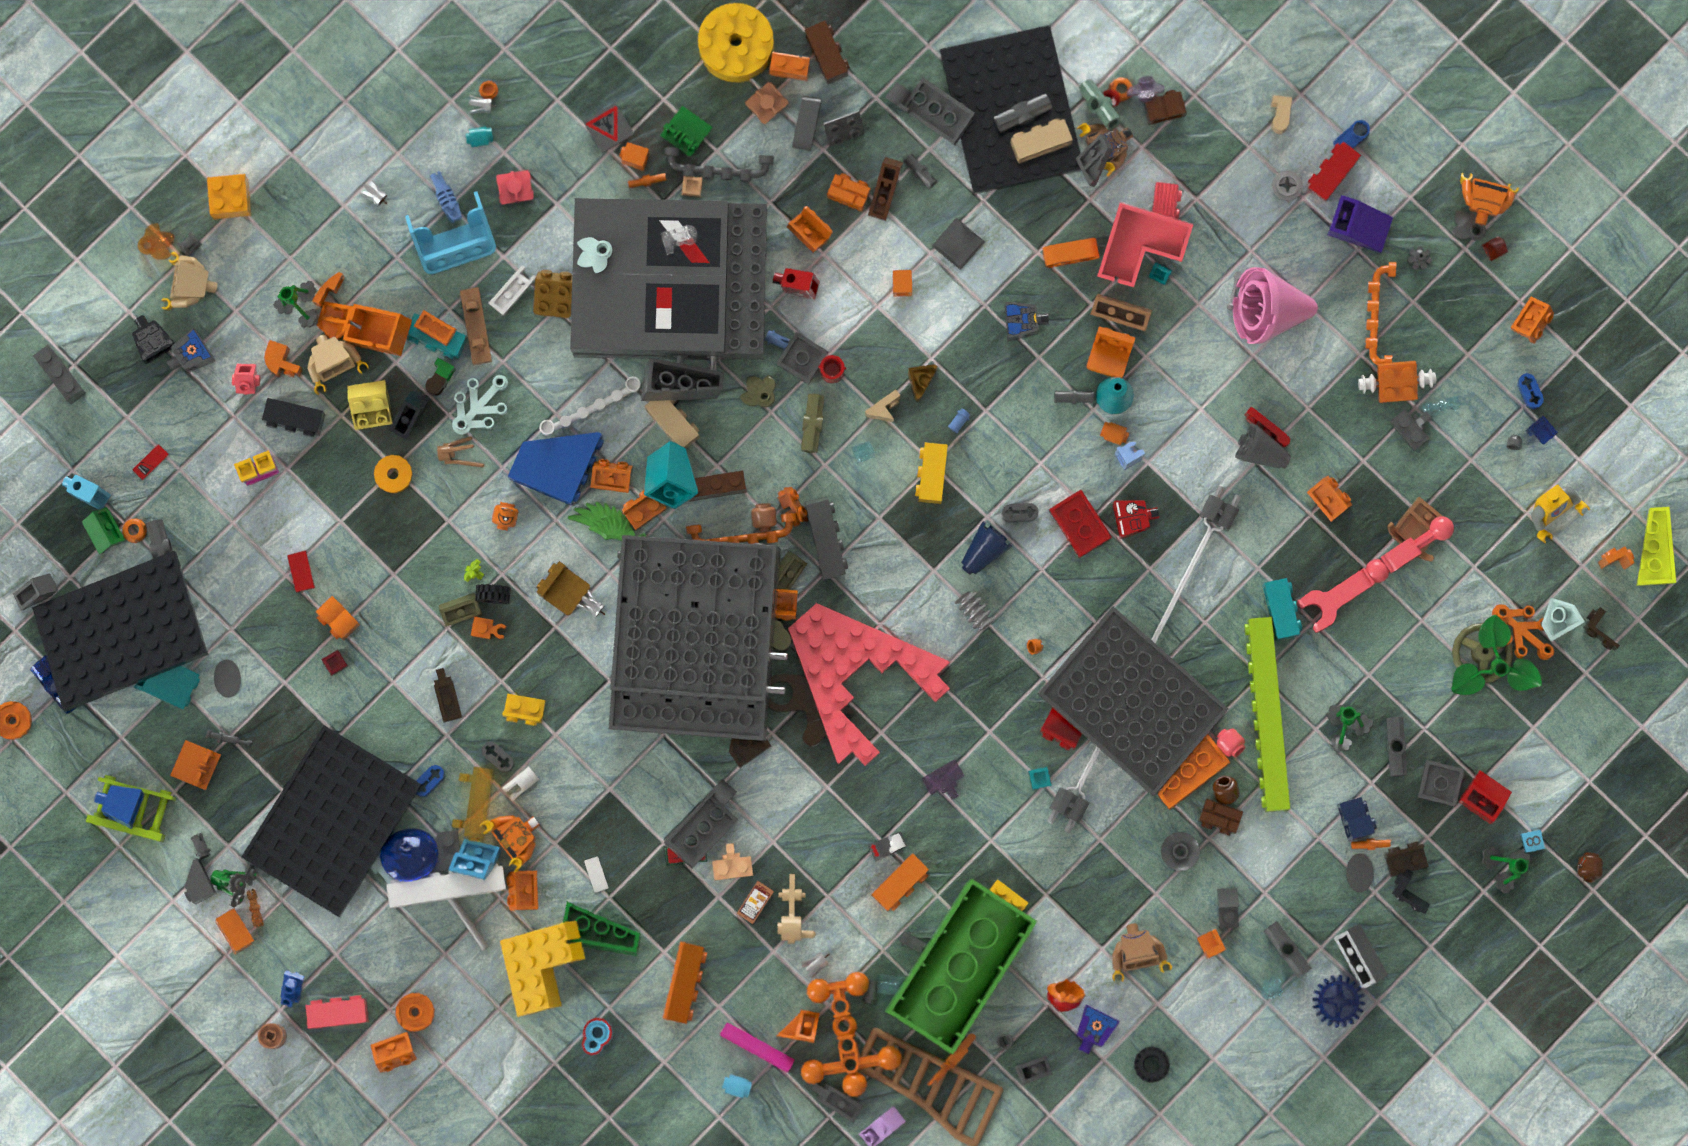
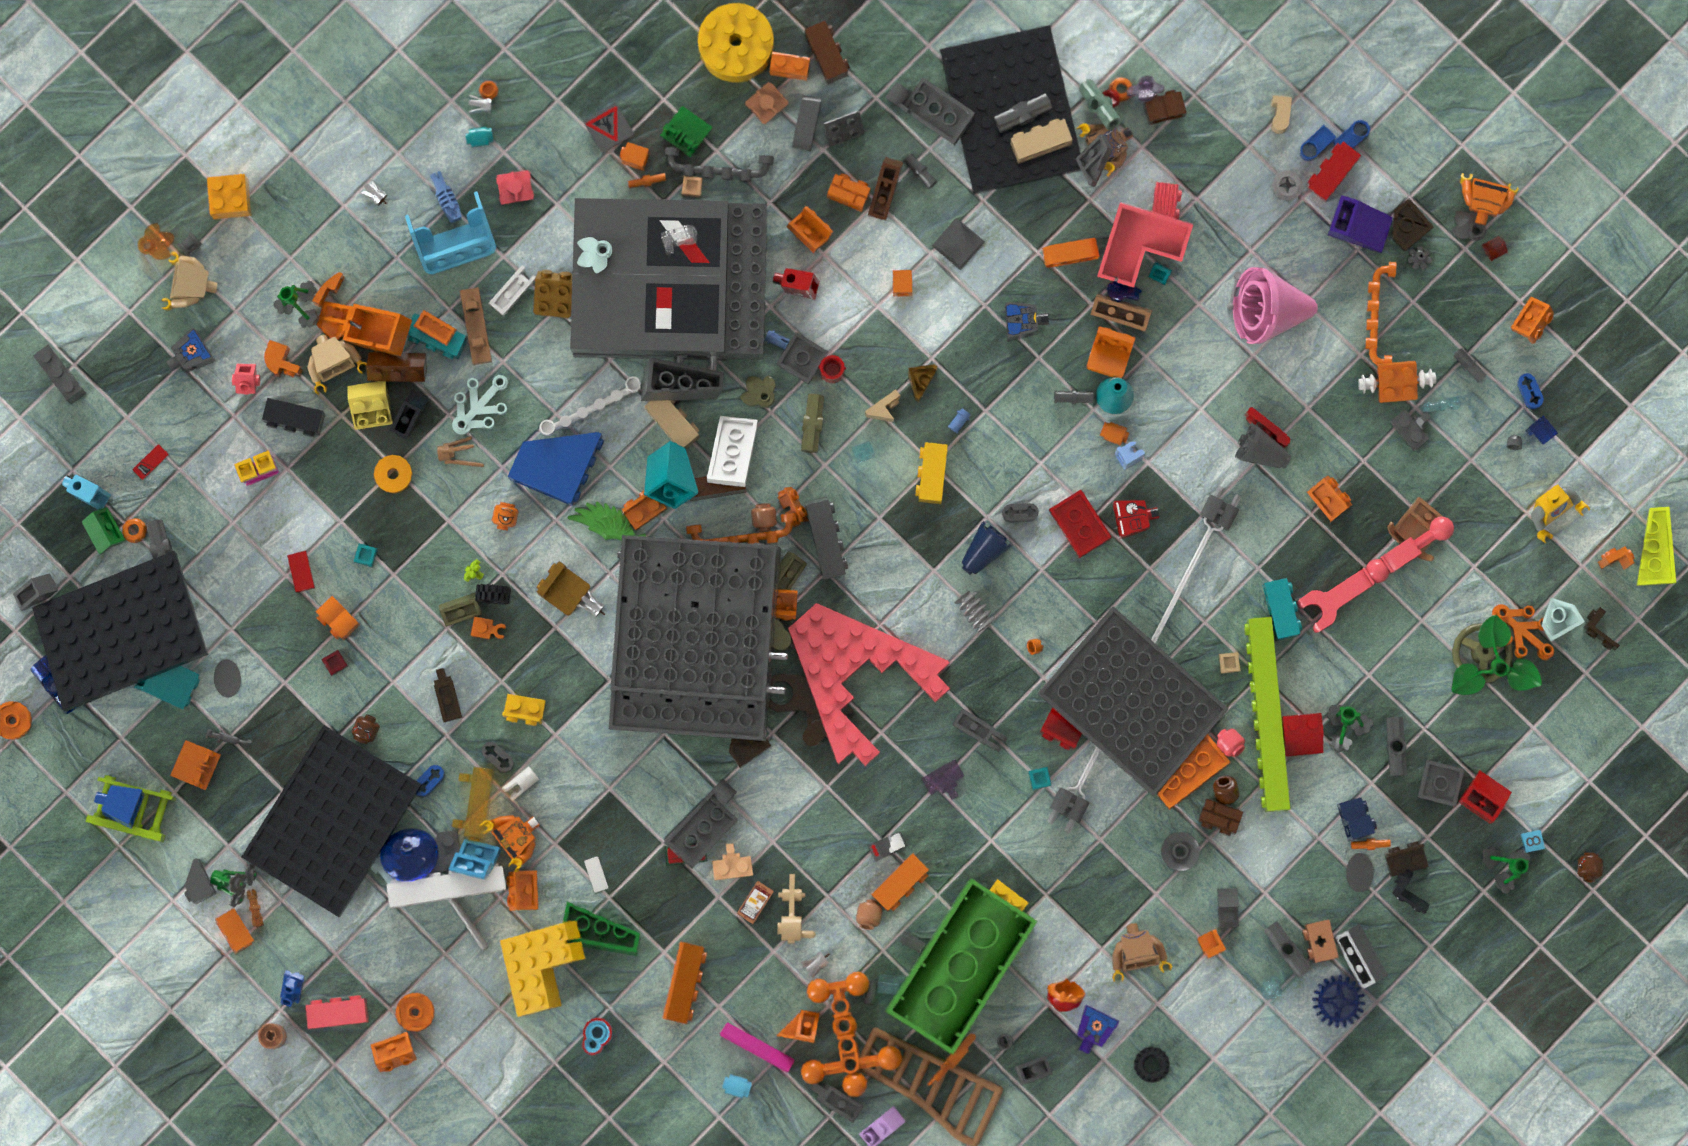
torso [132,315,175,364] -> none
dark grey pin [191,833,211,859] -> none
leg [425,358,456,396] -> none
orange bracket [590,459,633,493] -> none
none -> reddish brown head [351,714,380,744]
none -> teal tile [353,543,378,567]
none -> reddish brown brick [366,352,427,382]
none -> white plate [707,416,758,487]
none -> nougat head [856,899,883,930]
none -> dark grey hinge [952,708,1007,752]
none -> clear blue plate [1106,281,1142,303]
none -> tan tile [1219,652,1240,674]
none -> red slope [1282,713,1324,757]
none -> blue piece [1299,125,1336,161]
none -> nougat brick [1302,920,1339,964]
none -> dark brown plate [1392,199,1434,252]
none -> dark grey axle [1454,348,1487,383]

